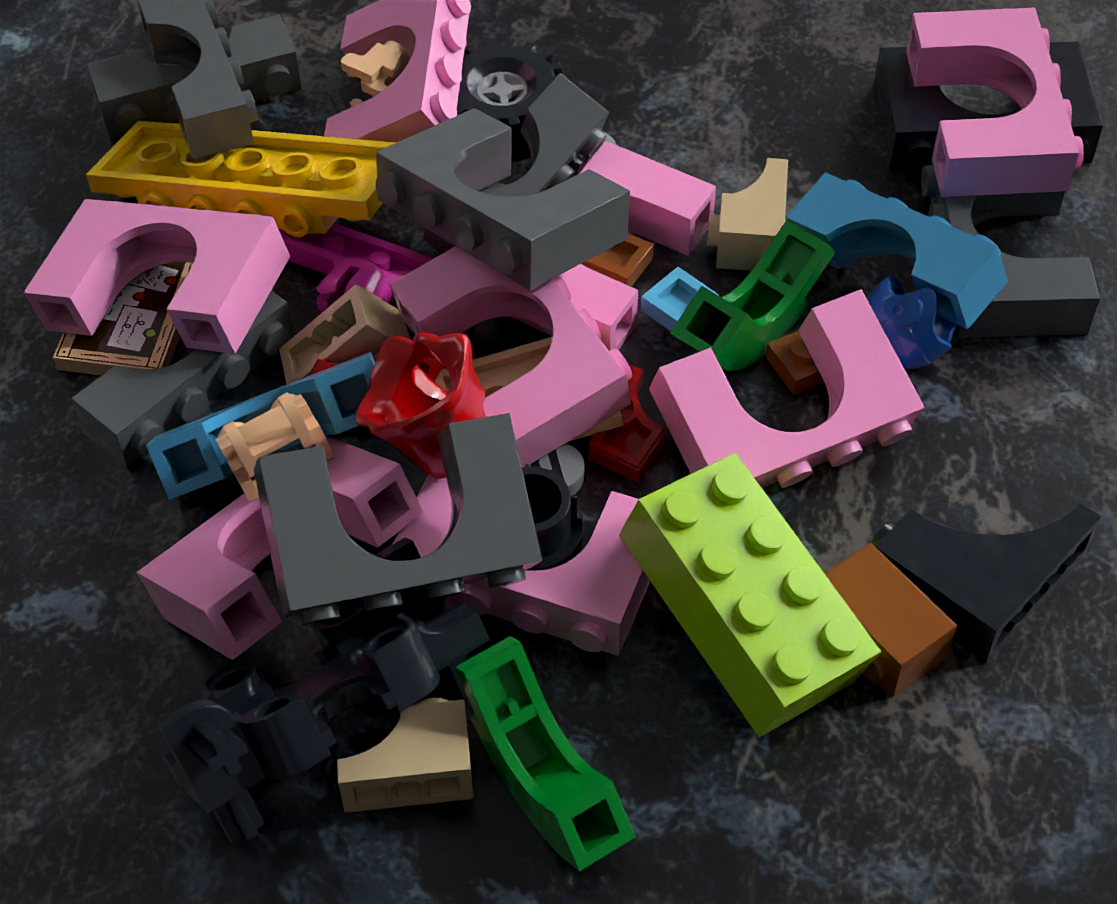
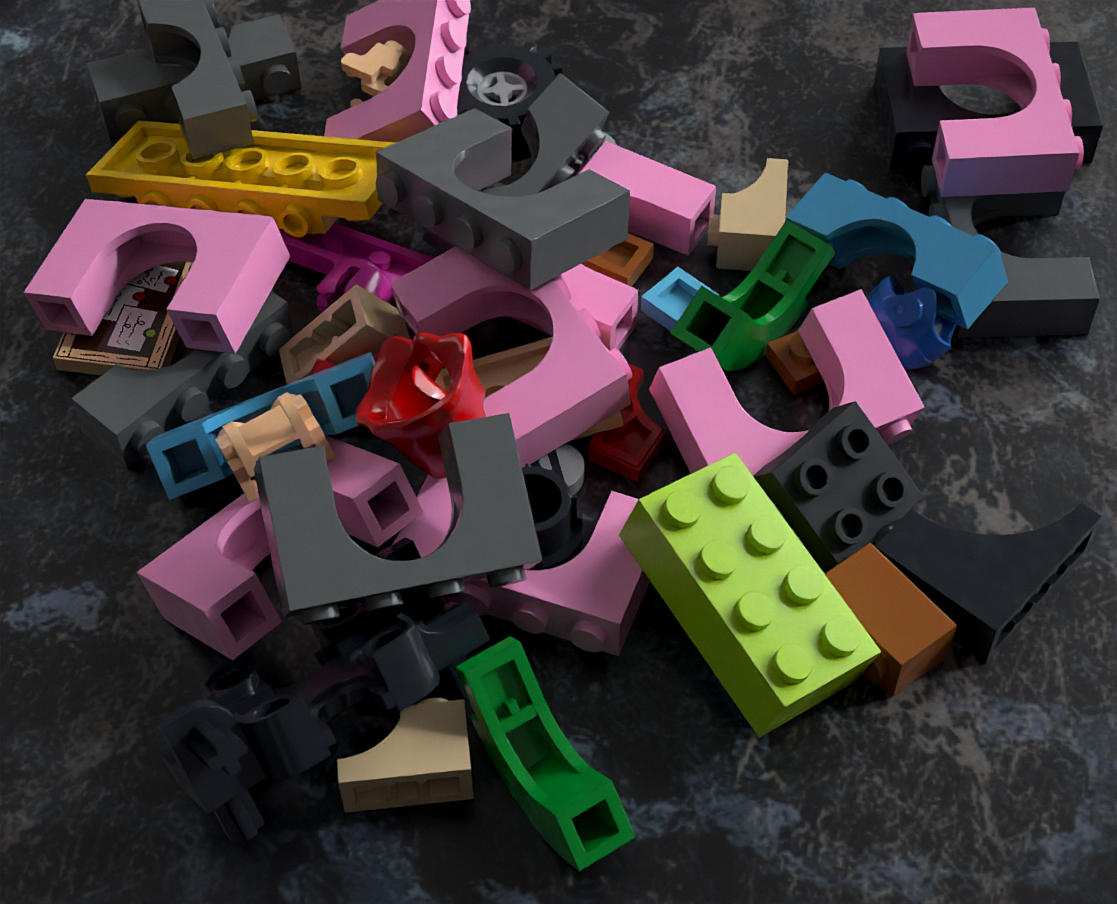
none -> black brick [753,401,924,572]

